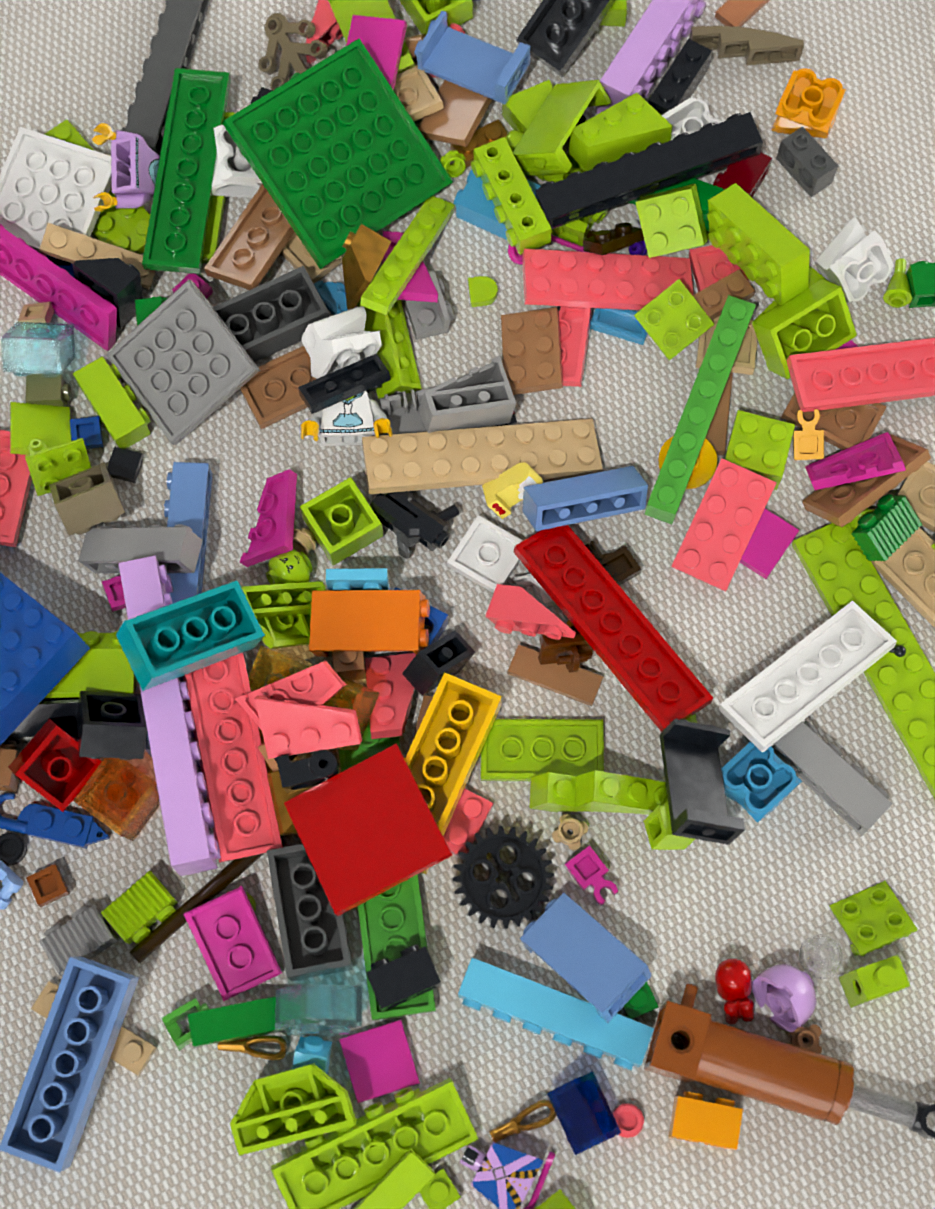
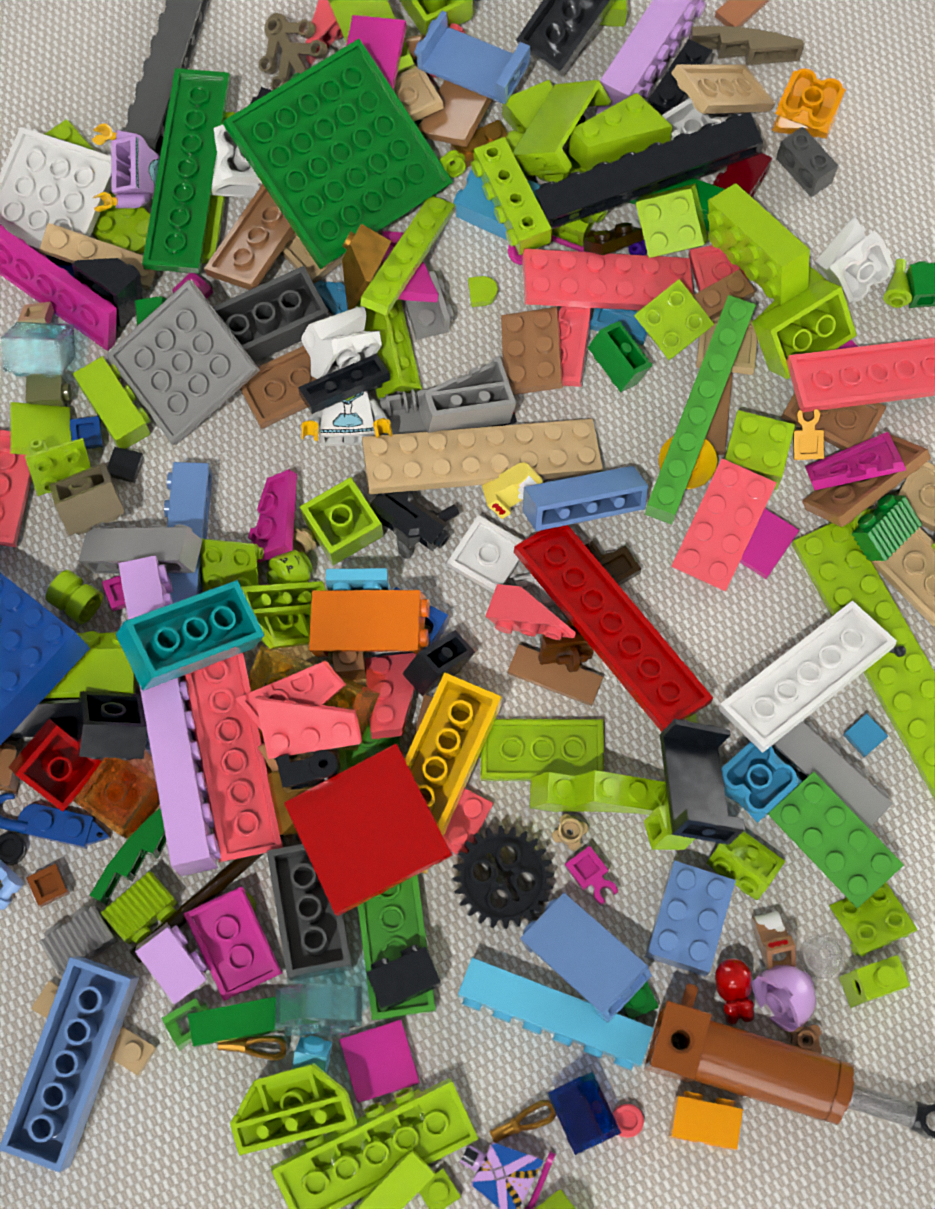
none -> lime wheel [45,569,103,625]
none -> green slope [89,807,167,905]
none -> lavender brick [135,923,207,1005]
none -> lime hinge [200,538,264,592]
none -> green brick [587,321,652,392]
none -> medium blue brick [644,861,736,977]
none -> tan plate [671,65,776,114]
none -> lime bracket [706,831,786,900]
none -> medium nougat leg [752,911,796,969]
none -> bright green plate [768,772,904,909]
none -> dark azure tile [843,714,888,758]

